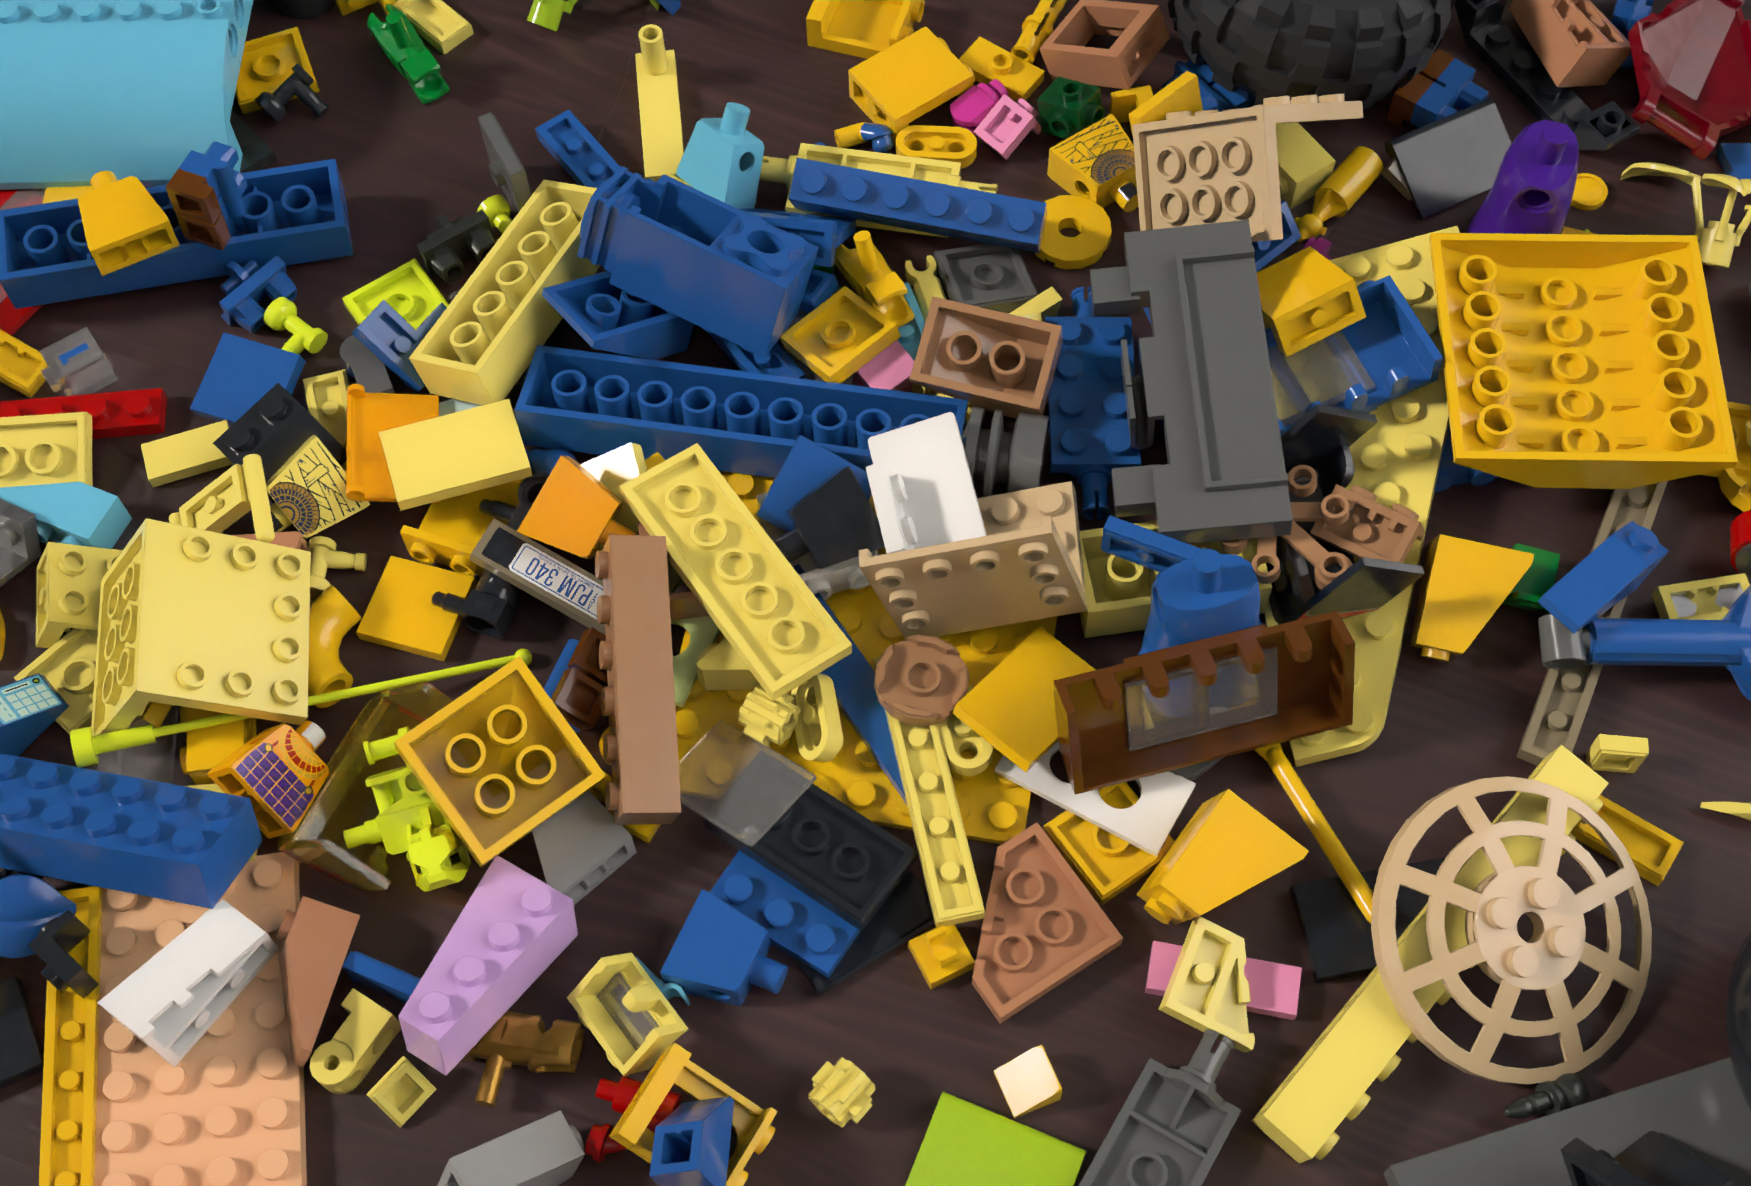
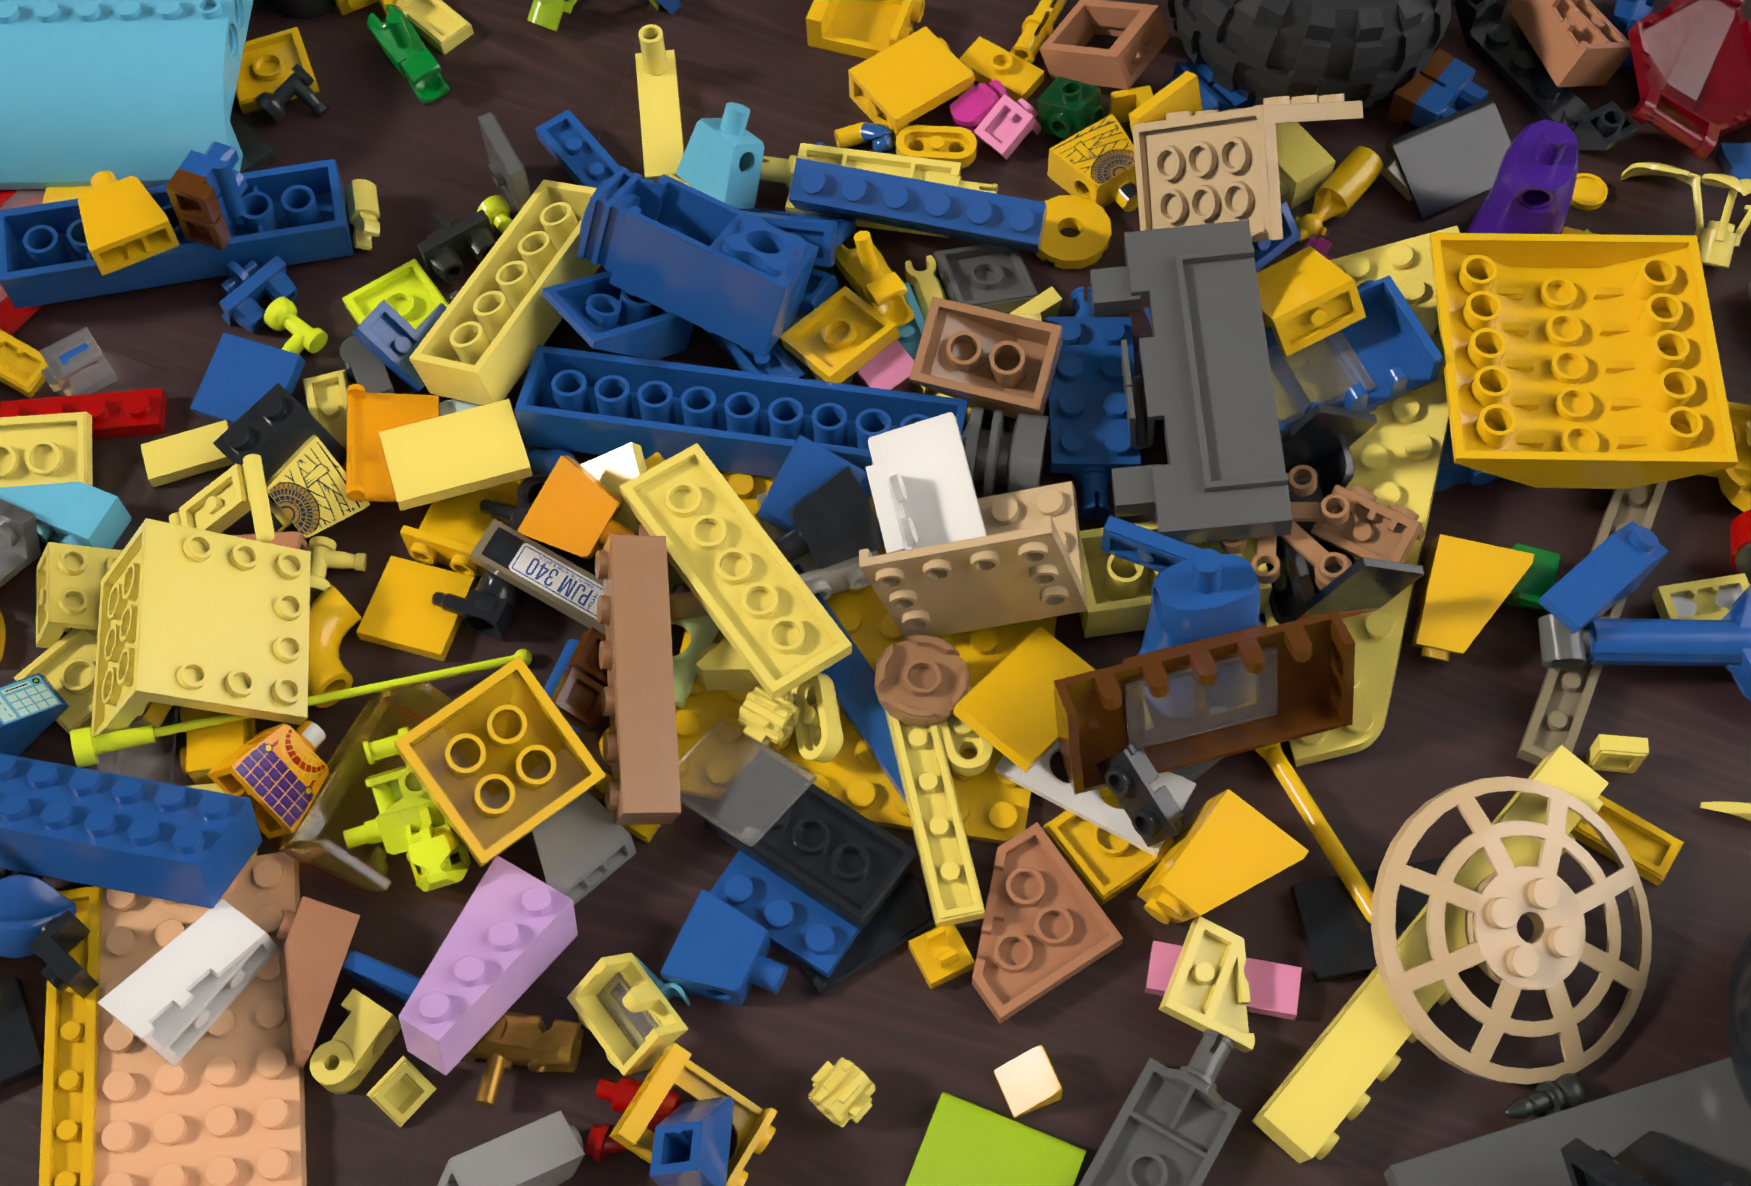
none -> light yellow bar [345,179,380,251]
none -> black hinge [1096,742,1186,847]

